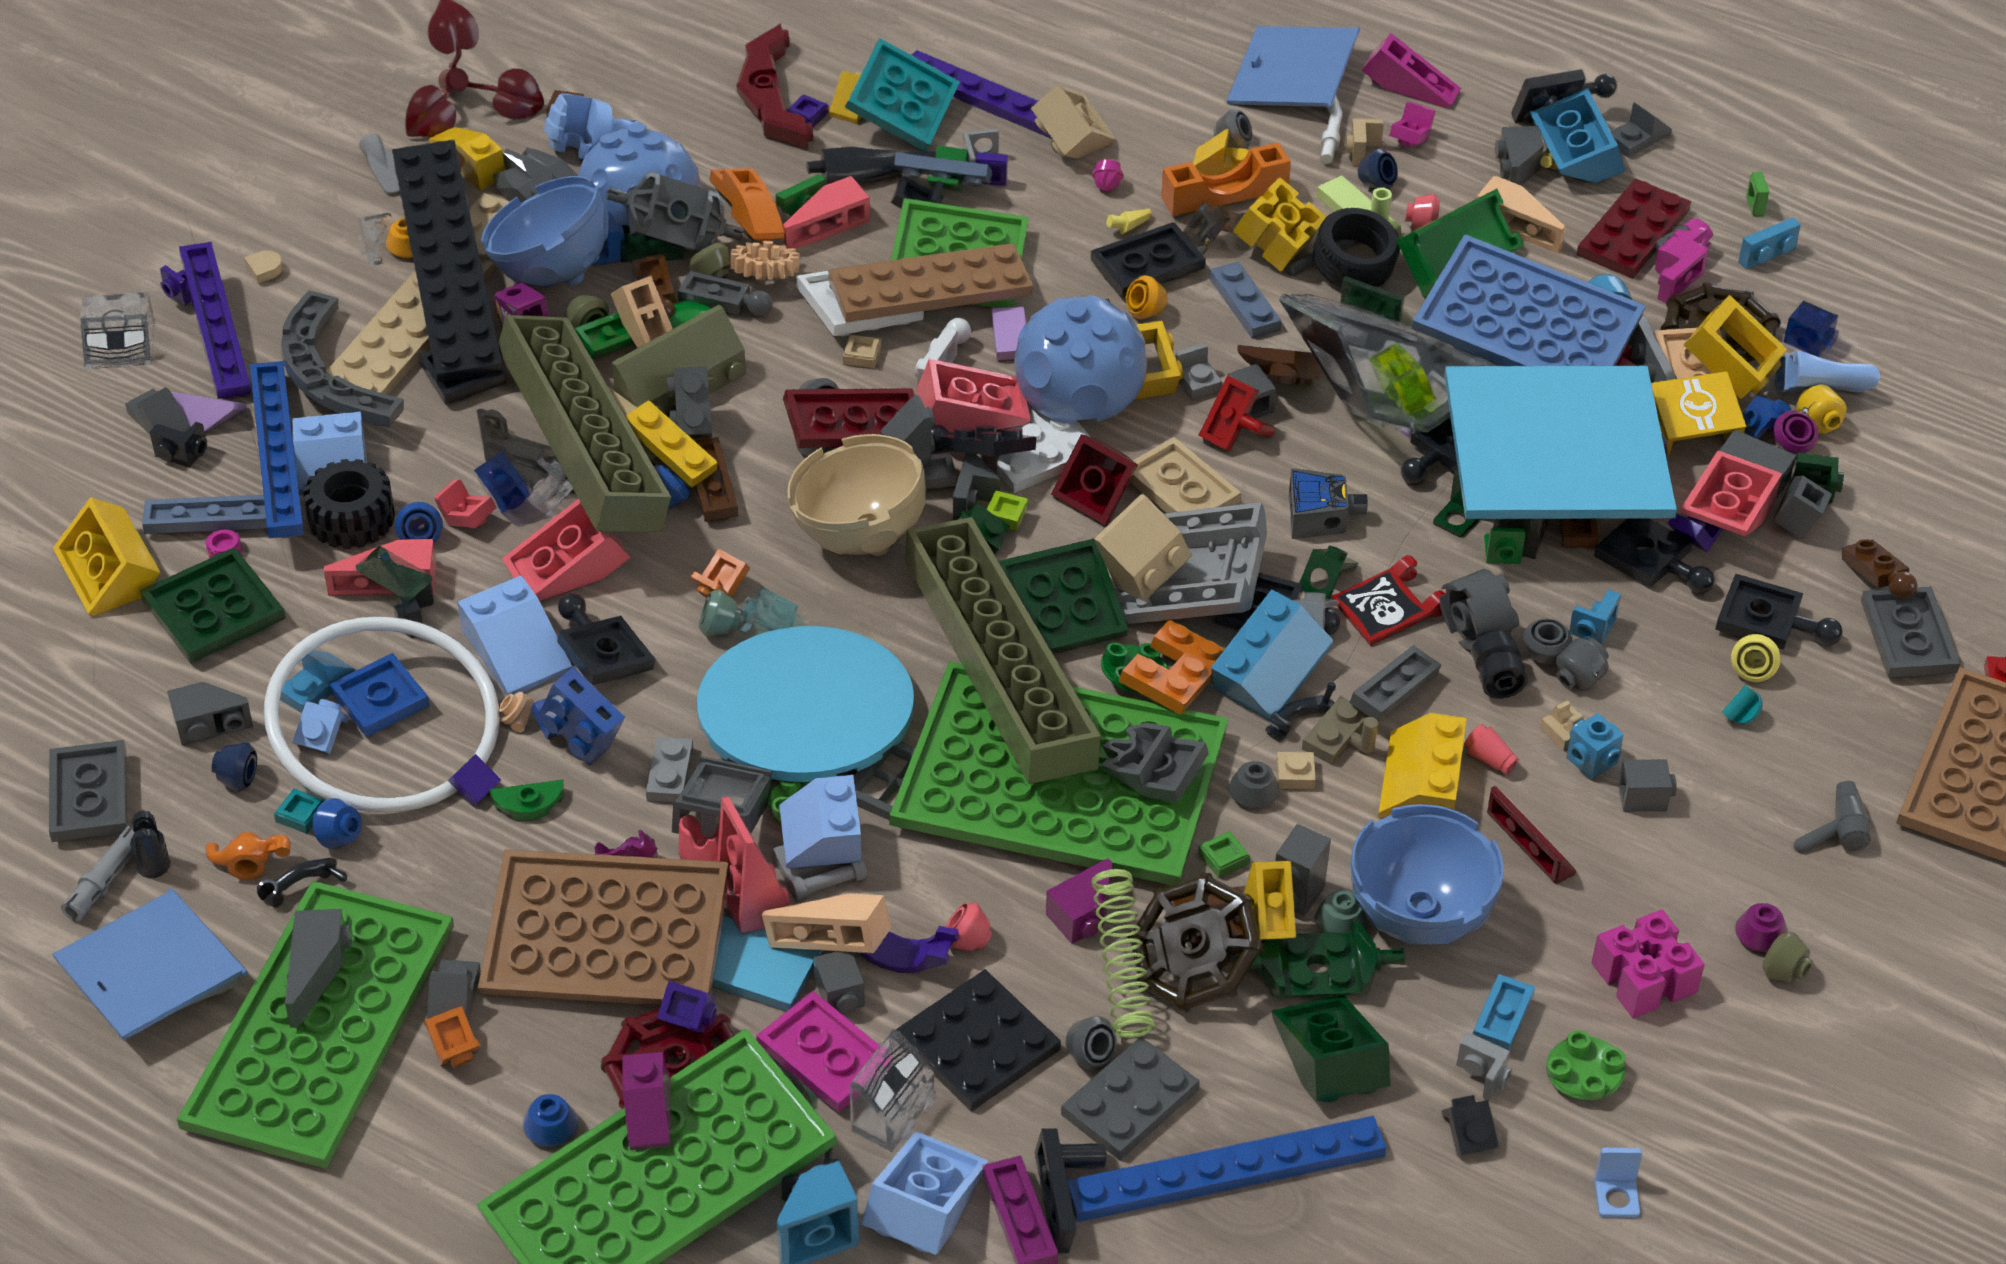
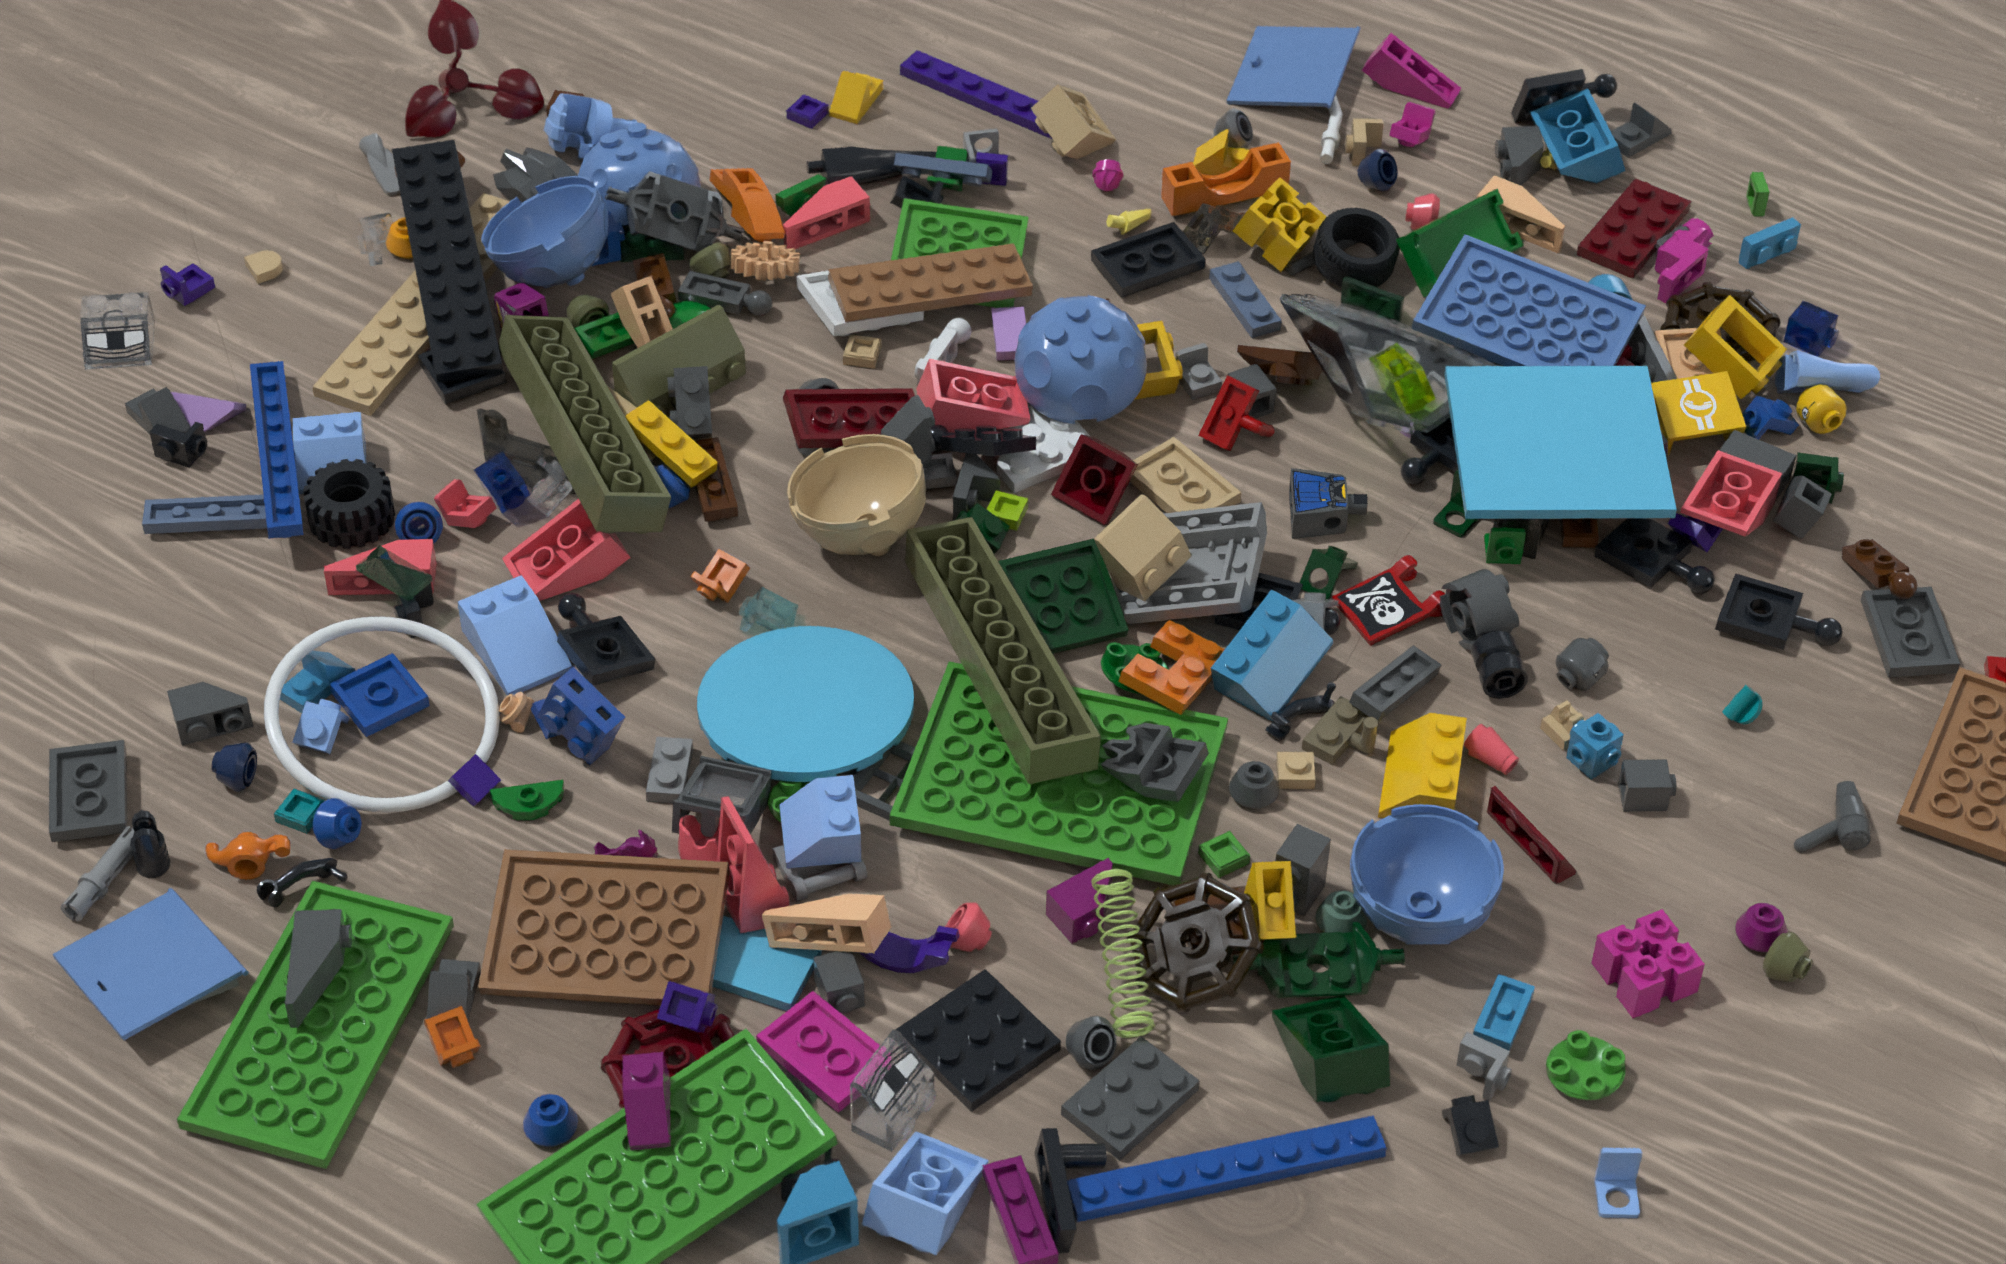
yellow slope [53,497,161,616] -> none
dark green plate [140,547,286,664] -> none
dark purple plate [179,242,251,399] -> none
dark pink tile [205,529,242,558] -> none
dark grey plate [281,290,404,428] -> none
yellow slope [429,127,505,190] -> none
sand green cone [699,589,741,636] -> none
dark red helmet [736,23,813,149] -> none
teal plate [844,38,960,151] -> none
light orange cone [1126,275,1168,319] -> none
yellowish green piece [1317,175,1401,236] -> none
dark grey cone [1523,618,1572,664] -> none
dark azure bracket [1569,589,1621,644] -> none
light yellow cone [1731,634,1781,682] -> none
magenta cone [1774,411,1819,454] -> none

